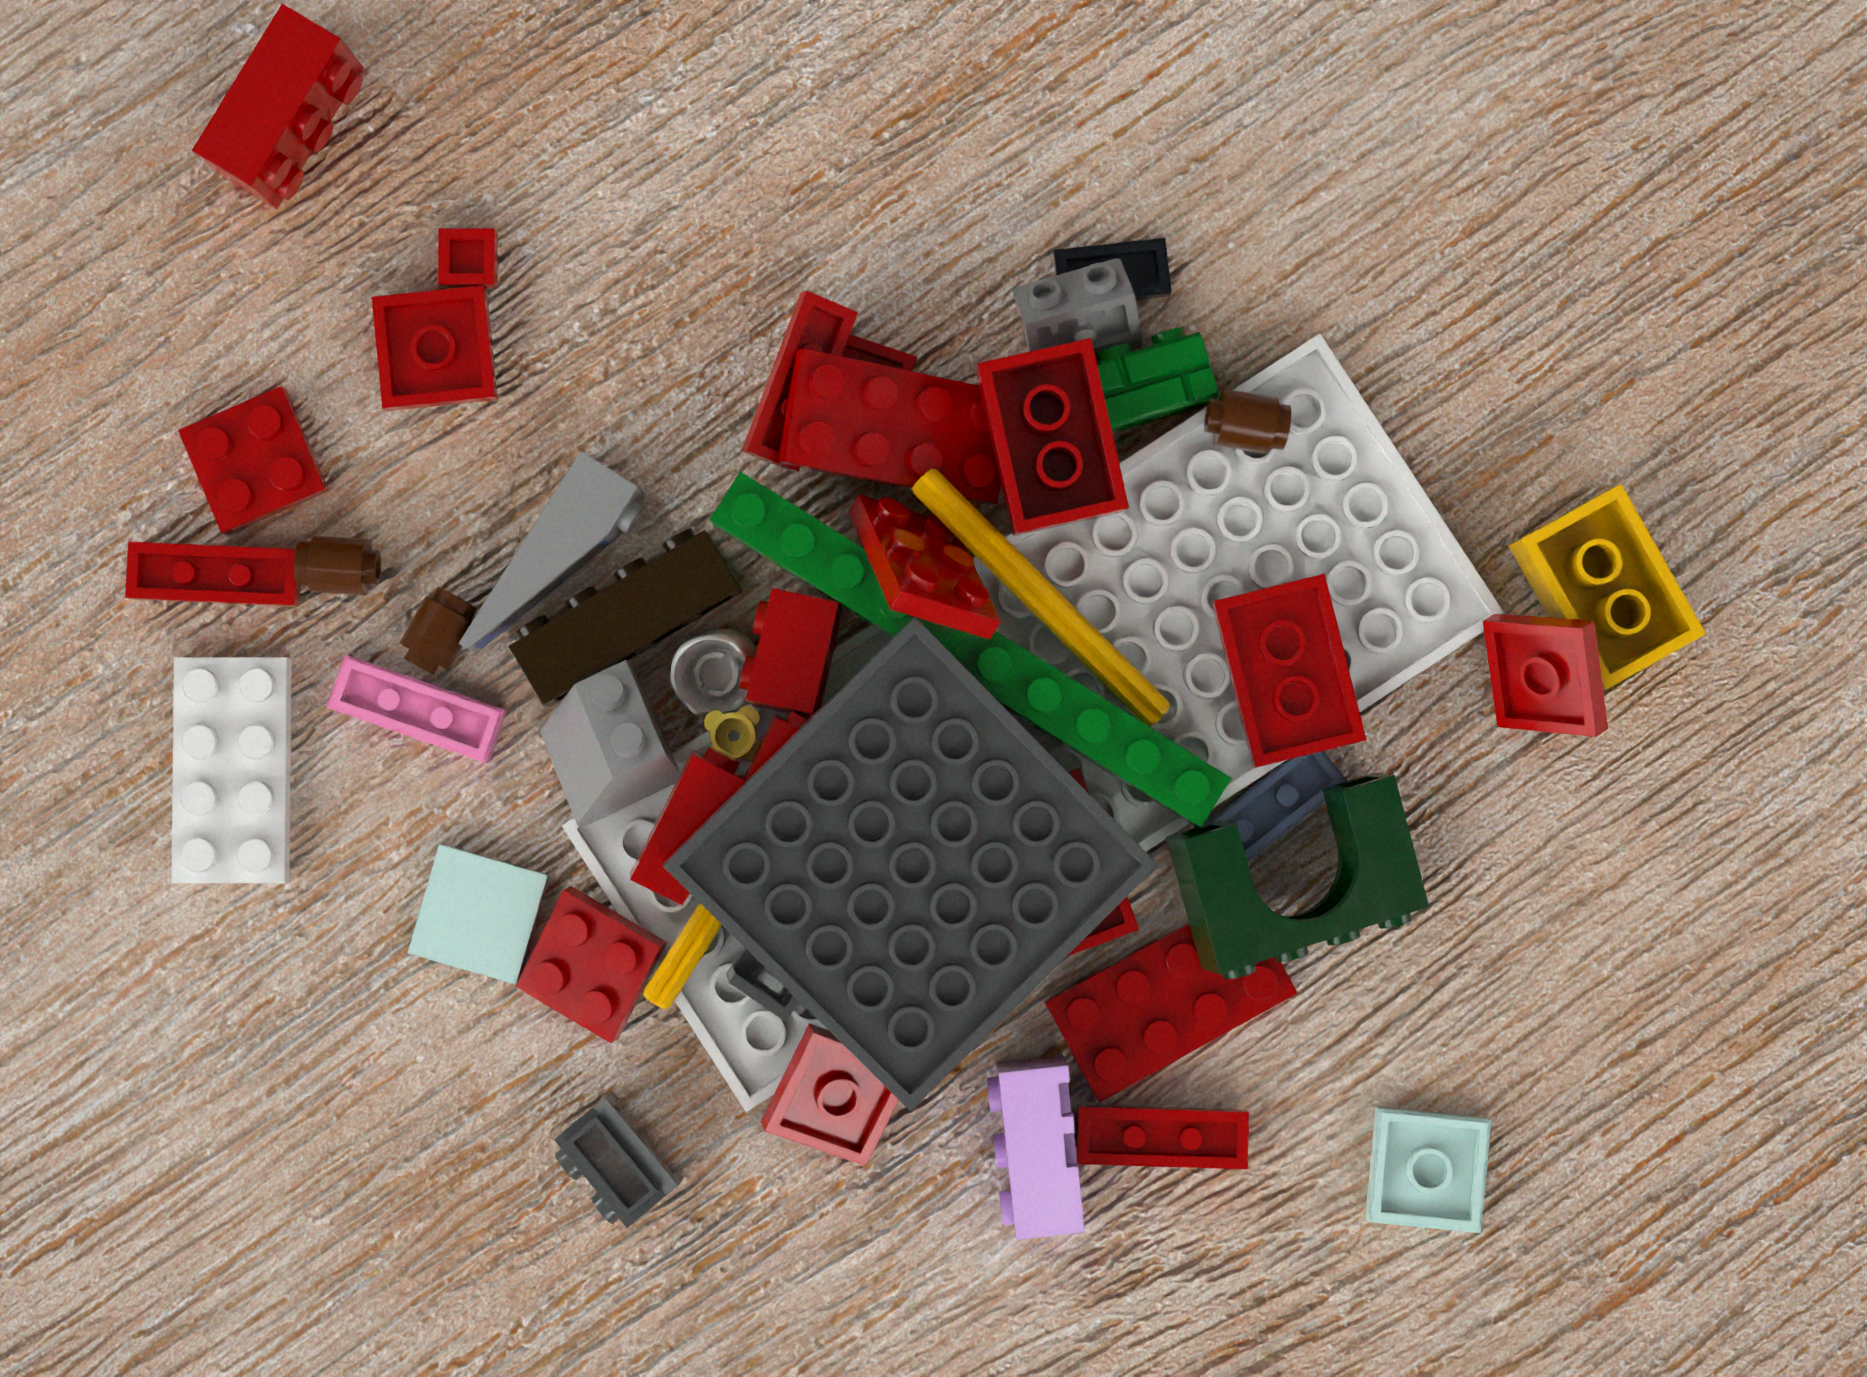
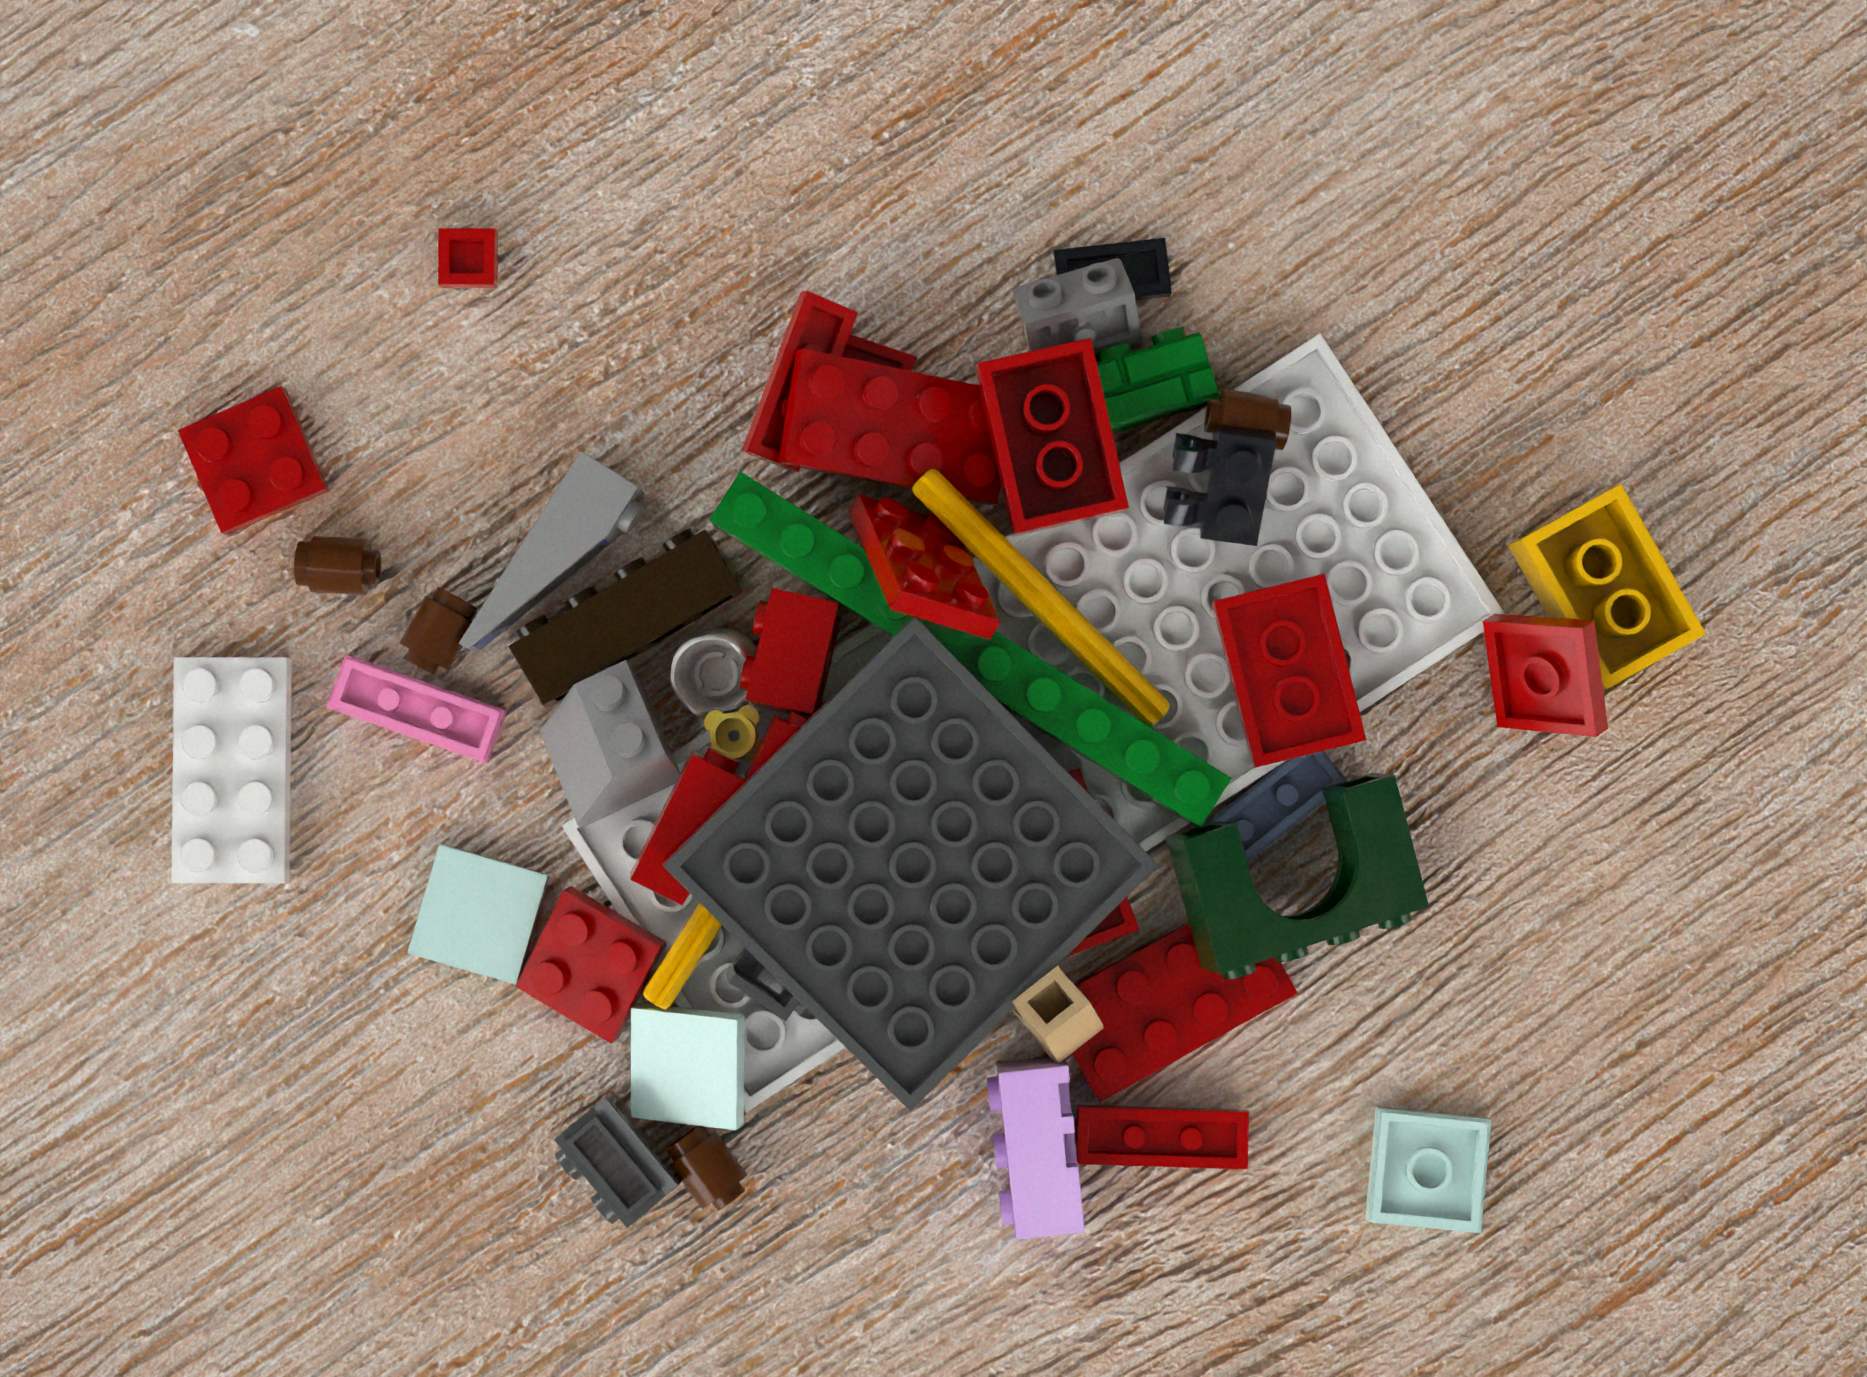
red plate [125,541,300,607] -> none
red brick [191,4,364,209] -> none
red plate [371,285,498,411] -> none
plate [761,1023,899,1166] -> none
none -> light aqua tile [631,1003,745,1130]
none -> reddish brown brick [666,1126,747,1211]
none -> tan brick [1012,966,1104,1064]
none -> black plate [1163,425,1277,546]

